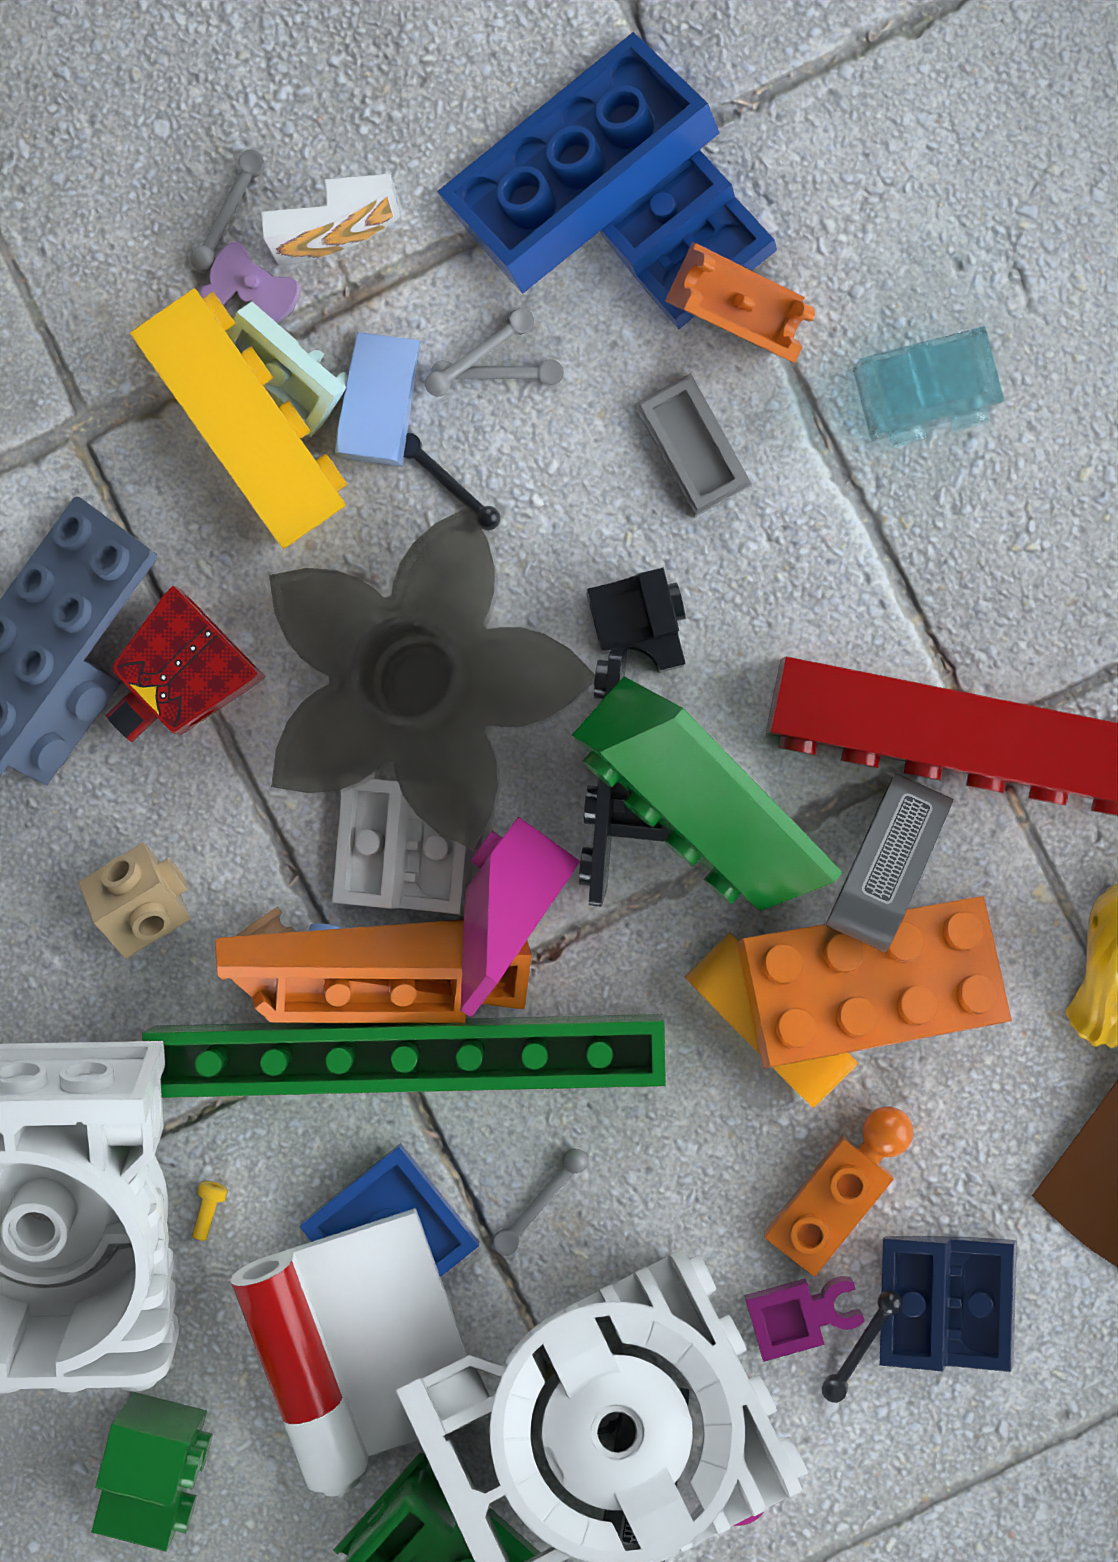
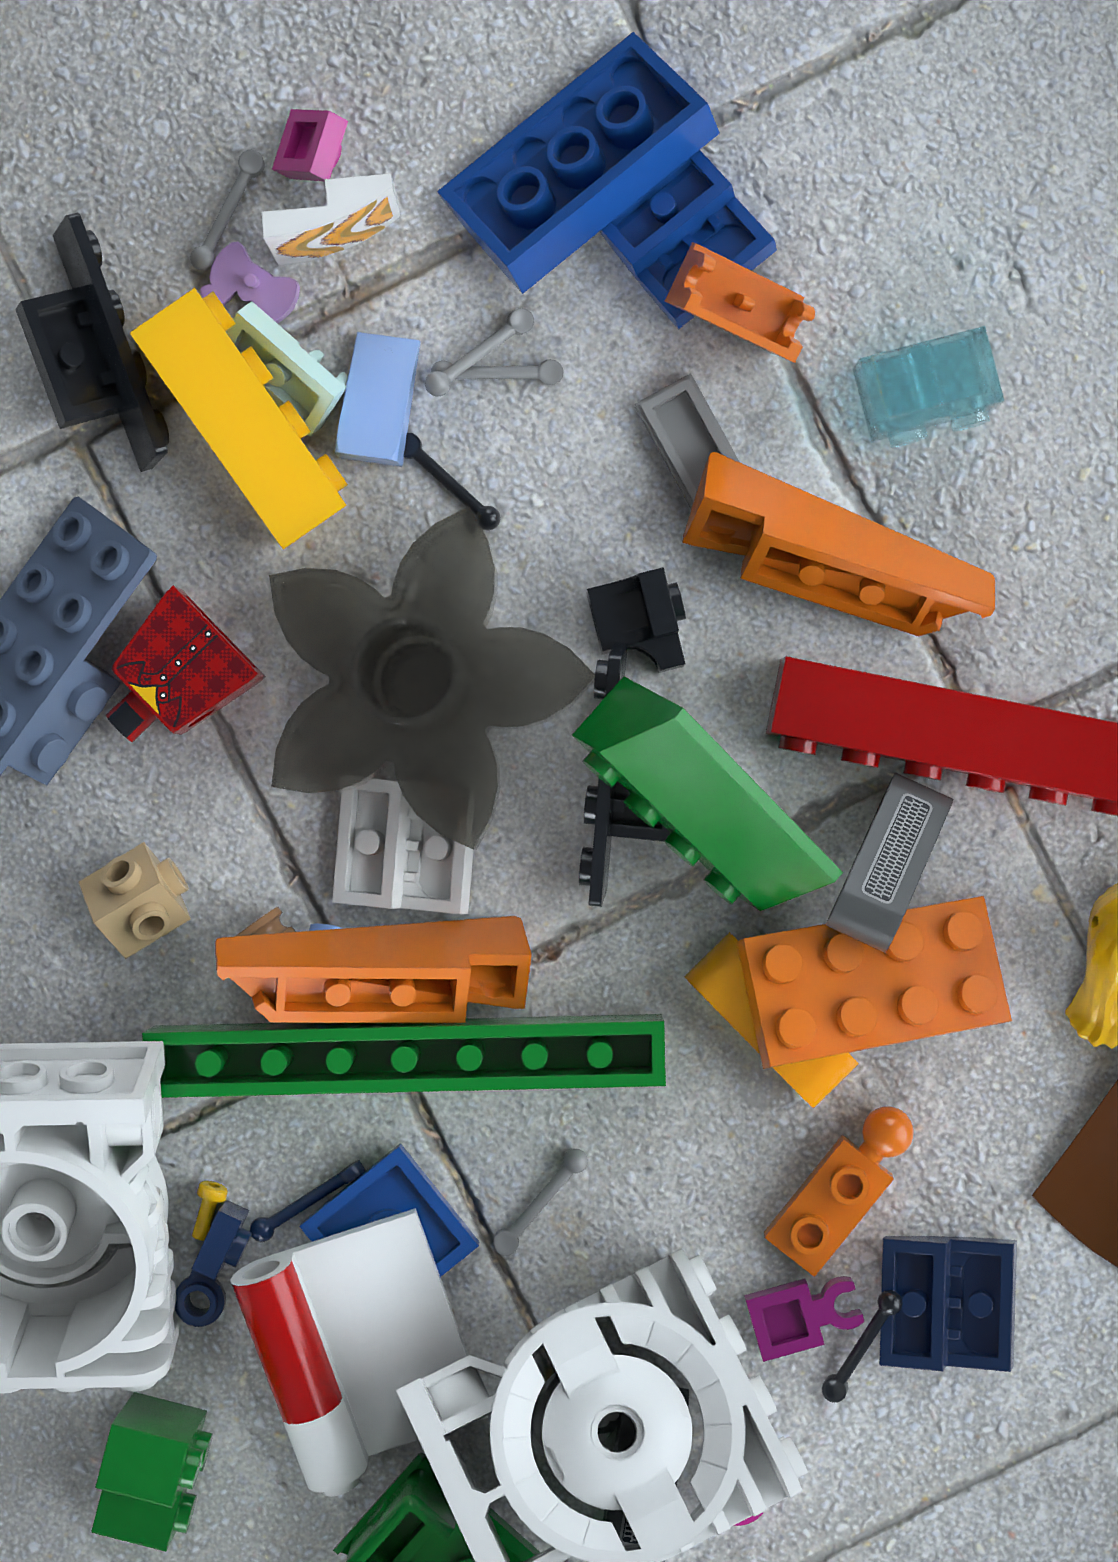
dark pink slope [460,817,580,1017] -> none
none -> black bracket [15,213,169,472]
none -> dark blue plate [174,1200,252,1327]
none -> dark blue hinge [250,1160,366,1242]
none -> dark pink plate [272,109,348,182]
none -> orange wedge [682,452,995,636]

